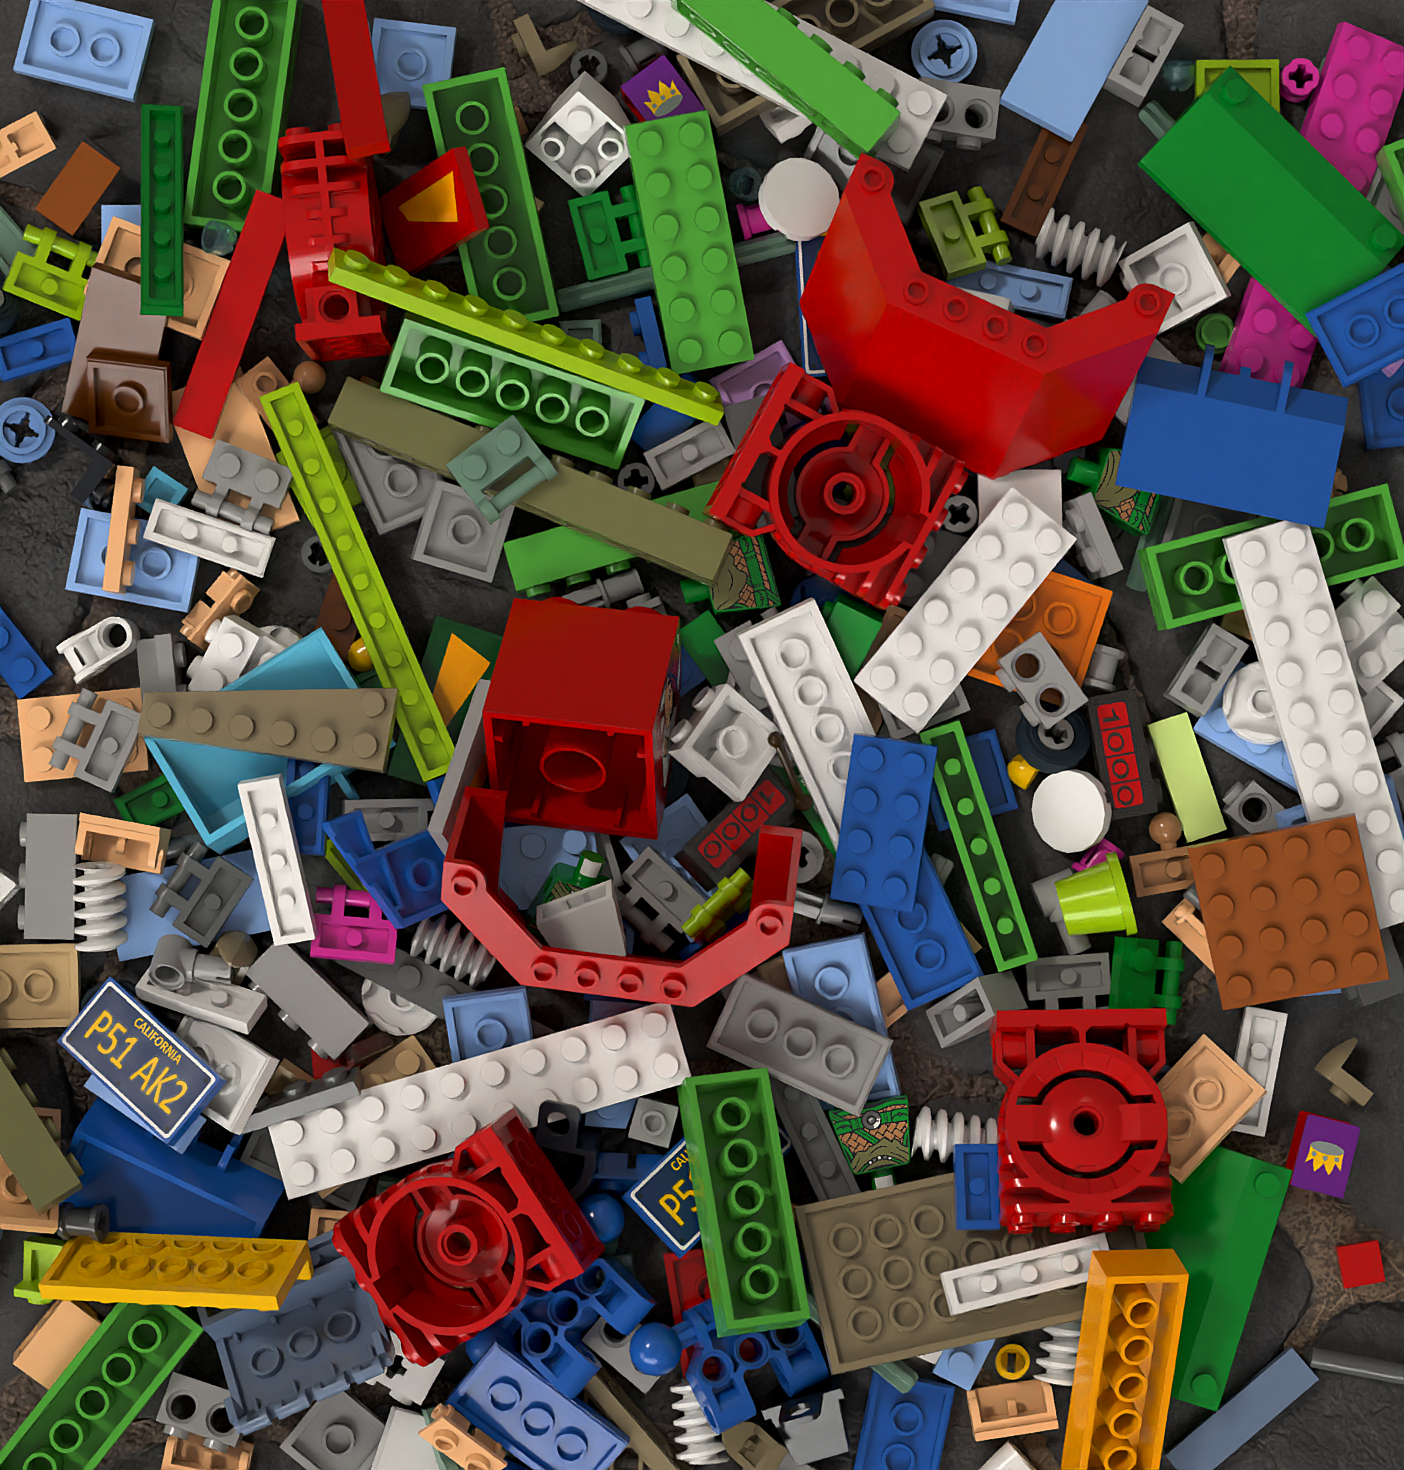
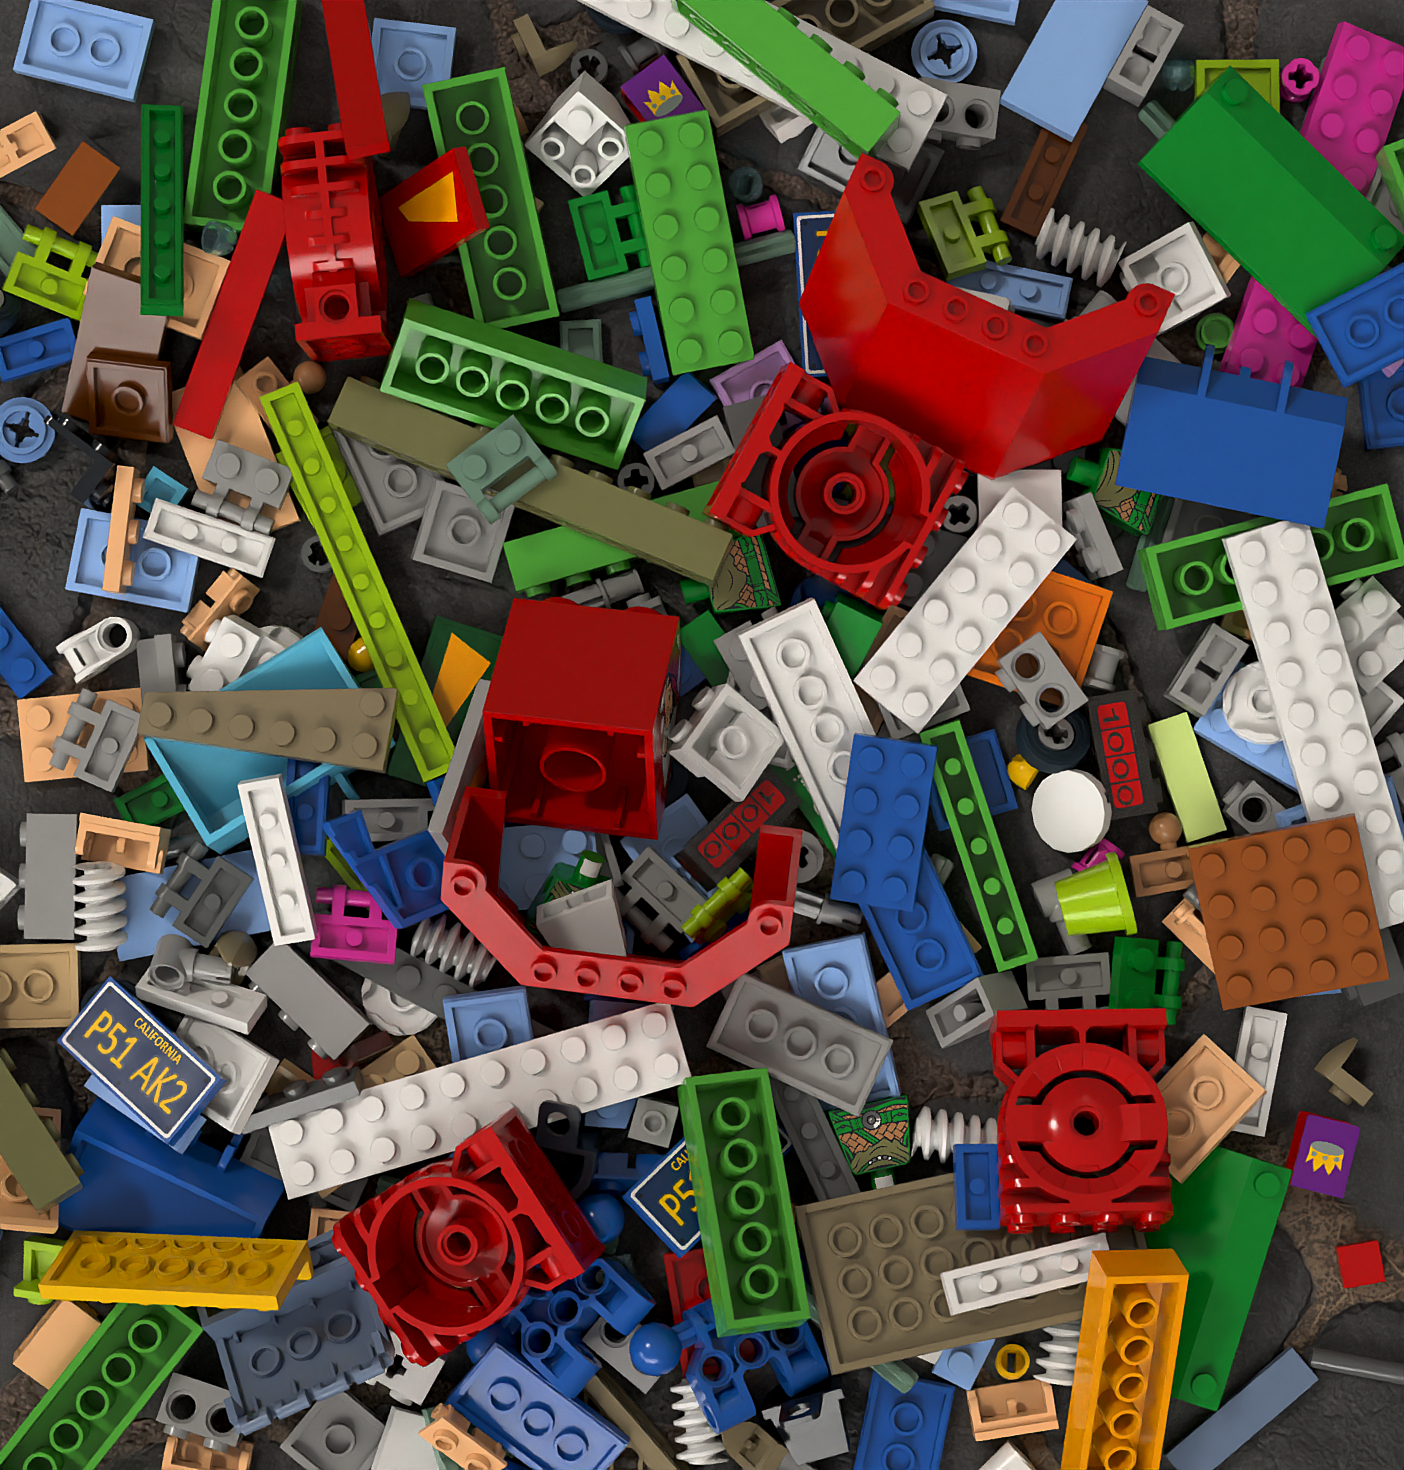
dark grey bush [57,1202,111,1242] -> none
lime plate [328,247,724,426] -> none
white tile [758,158,840,241] -> none
dark brown hinge [767,731,813,811] -> none

